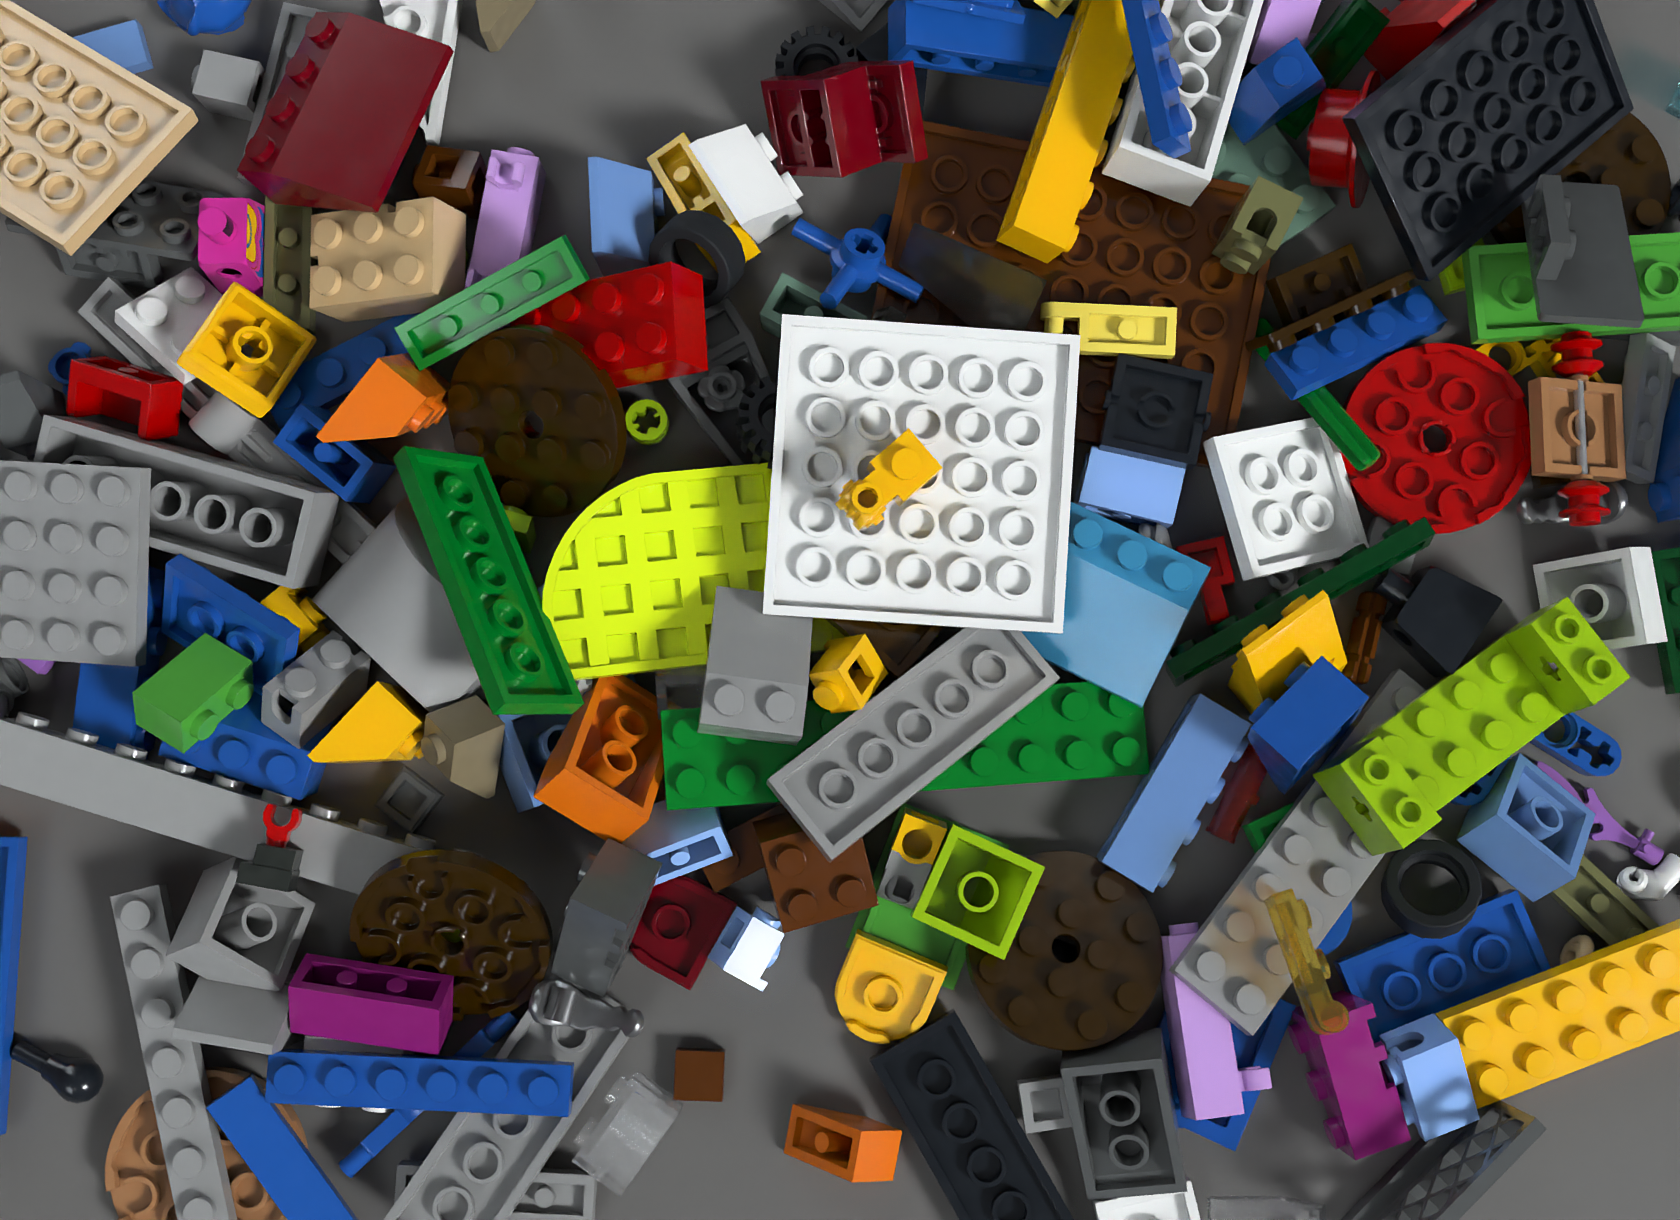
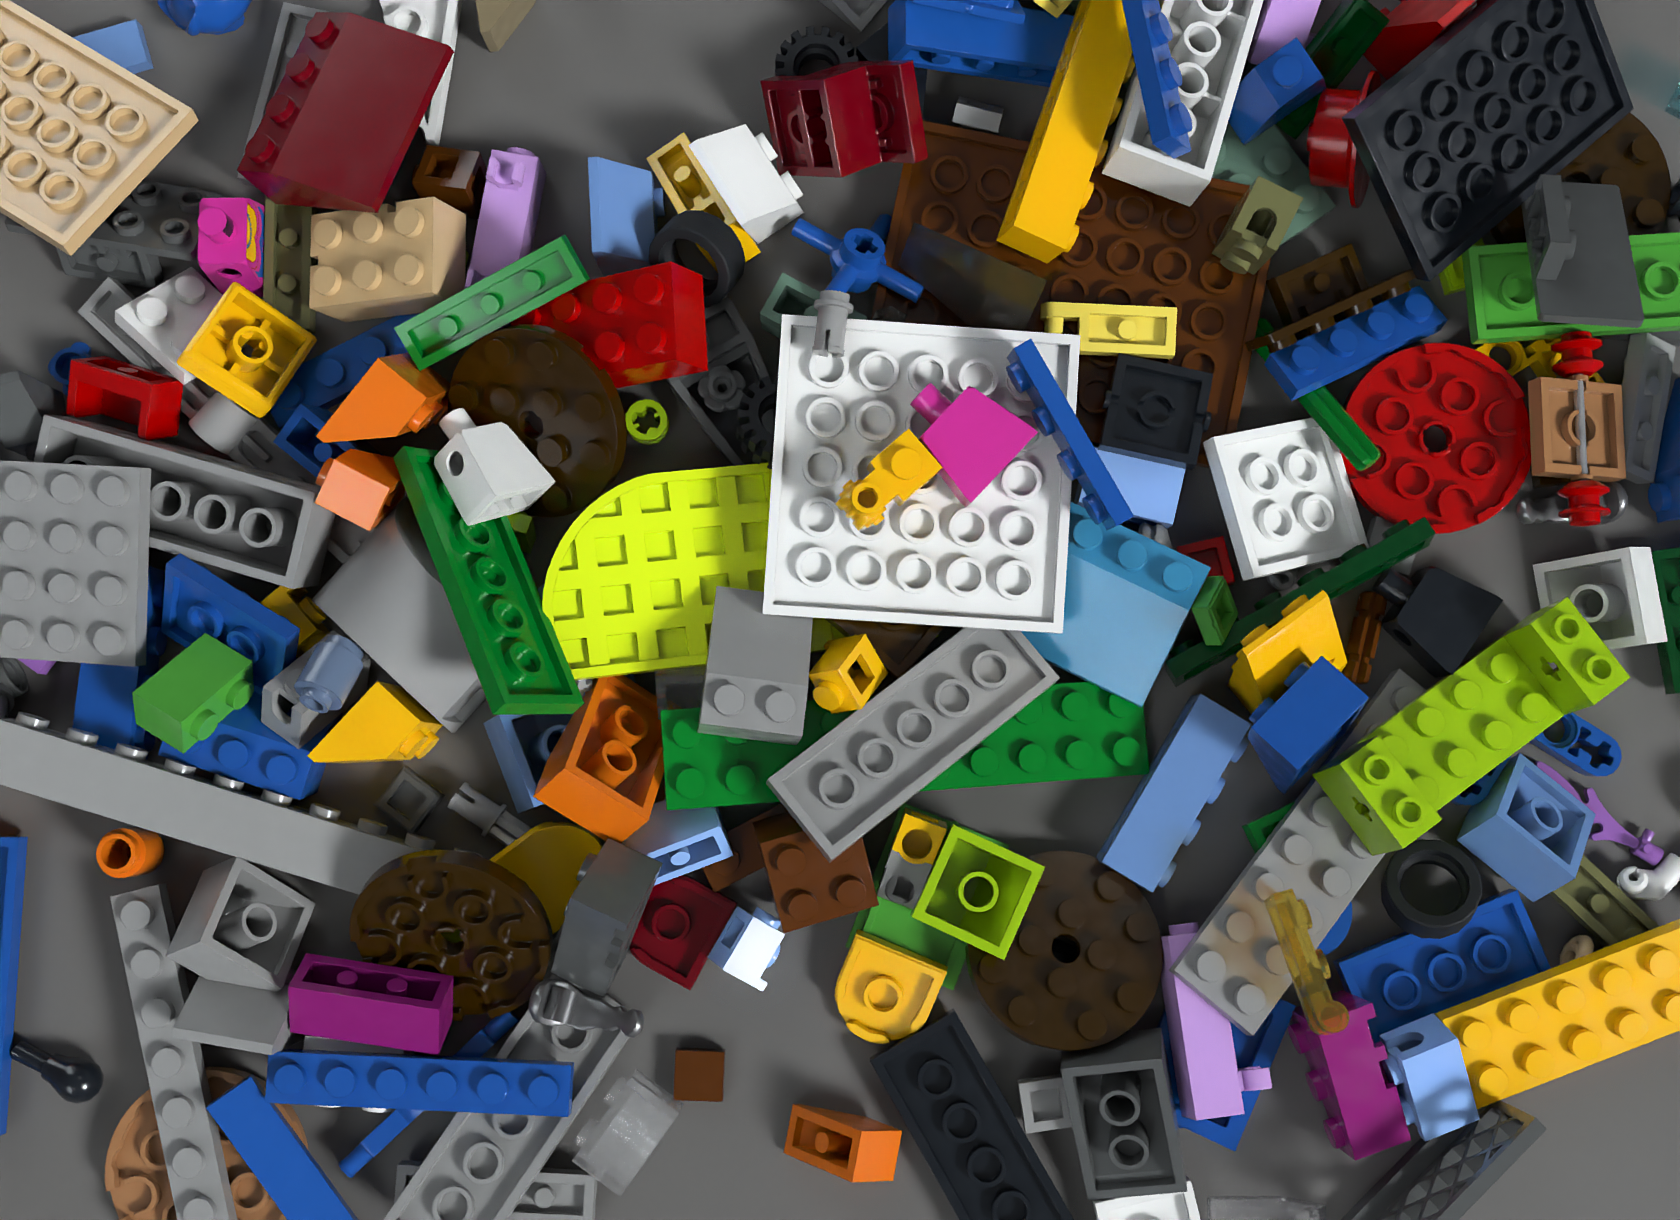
light grey brick [191,49,265,121] -> none
pearl dark grey piece [235,804,304,892] -> none
dark tan slope [421,695,505,799] -> none
clear red pin [1205,744,1267,844] -> none
none -> orange brick [96,827,164,878]
none -> sand blue brick [294,635,364,713]
none -> orange slope [314,448,406,531]
none -> white torso [434,408,555,526]
none -> light grey axle [447,782,532,846]
none -> yellow tile [490,821,603,934]
none -> light grey pin [812,290,854,358]
none -> dark pink torso [910,382,1038,507]
none -> light grey tile [952,96,1004,134]
none -> blue plate [1006,339,1134,530]
none -> bright green tile [1191,576,1239,645]

